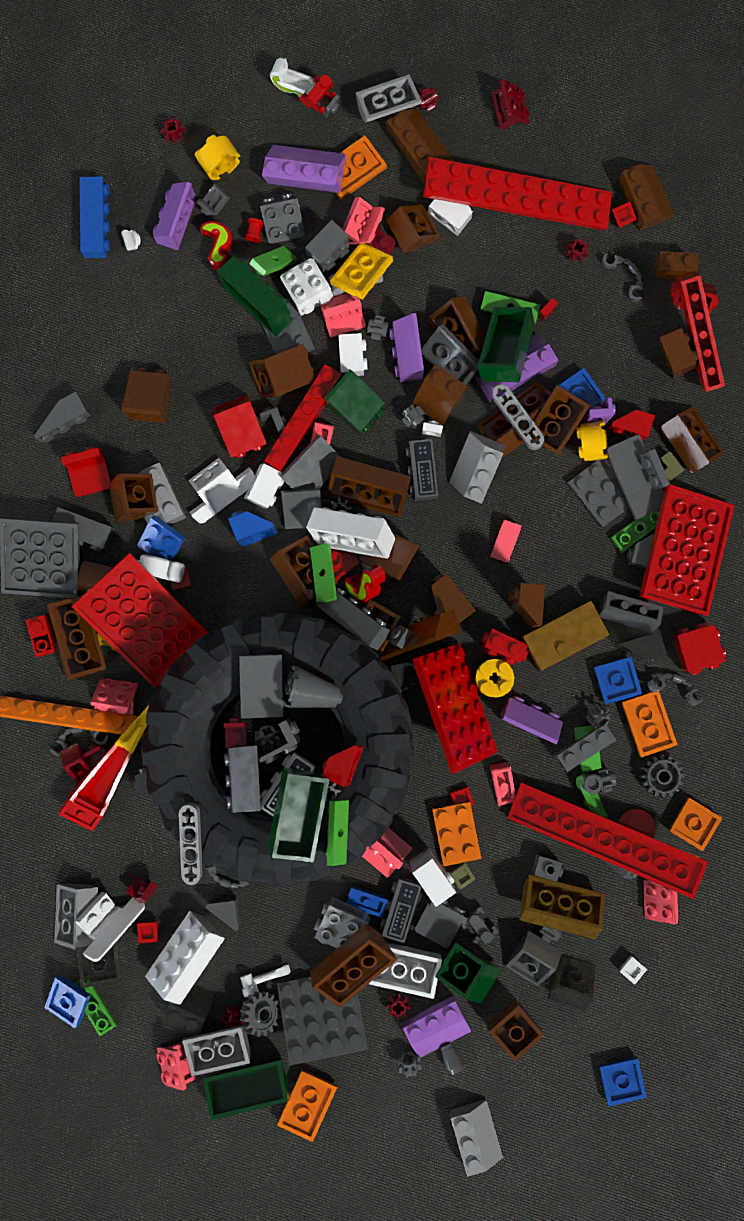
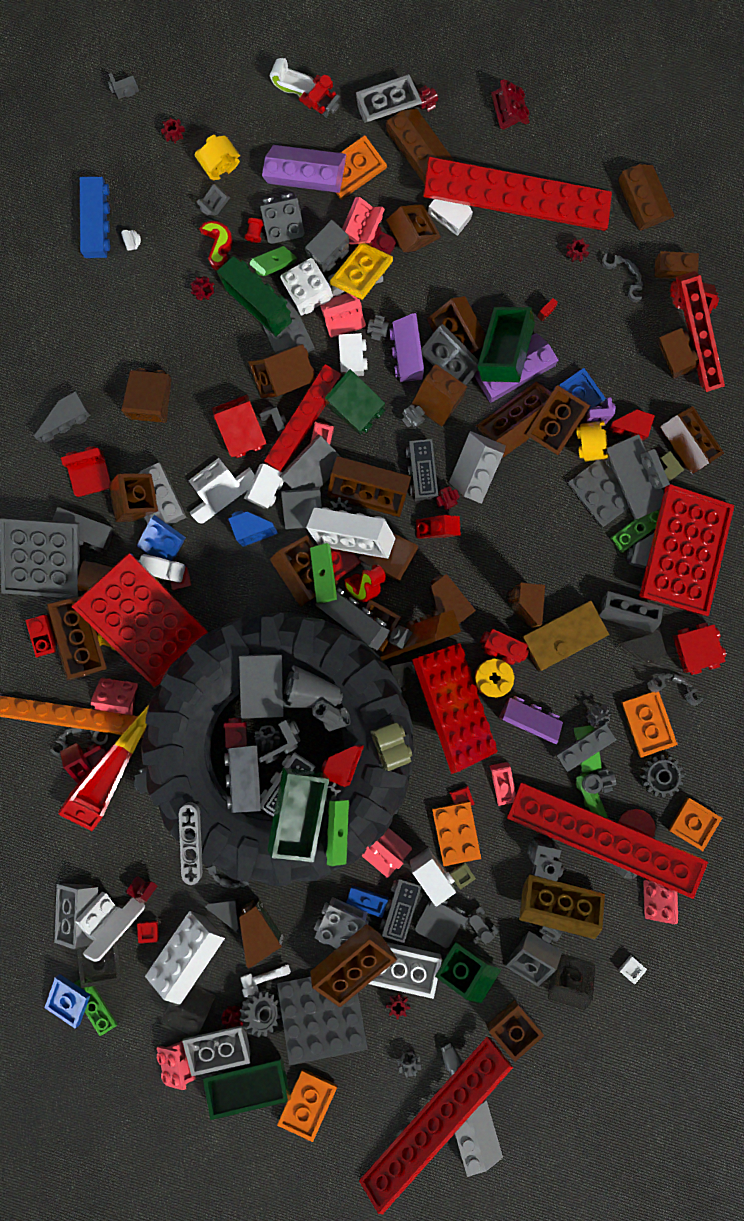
medium lavender slope [153,182,196,250] -> none
medium lavender slope [402,995,471,1058] -> none
white plate [422,421,443,437] -> none
bright green tile [480,291,540,324] -> none
coral slope [490,520,521,563] -> none
light grey beam [492,384,544,450] -> none
blue plate [593,657,642,704] -> none
blue plate [599,1056,647,1106] -> none
red plate [612,202,637,228] -> none
none -> dark grey bracket [108,73,139,99]
none -> dark red gear [191,276,214,301]
none -> reddish brown slope [239,899,285,969]
none -> dark grey piece [313,700,350,731]
none -> red plate [359,1037,513,1215]
none -> olive brick [371,722,412,771]
none -> red slope [416,515,461,539]
none -> dark red gear [436,486,460,510]
none -> dark grey bracket [527,838,561,865]

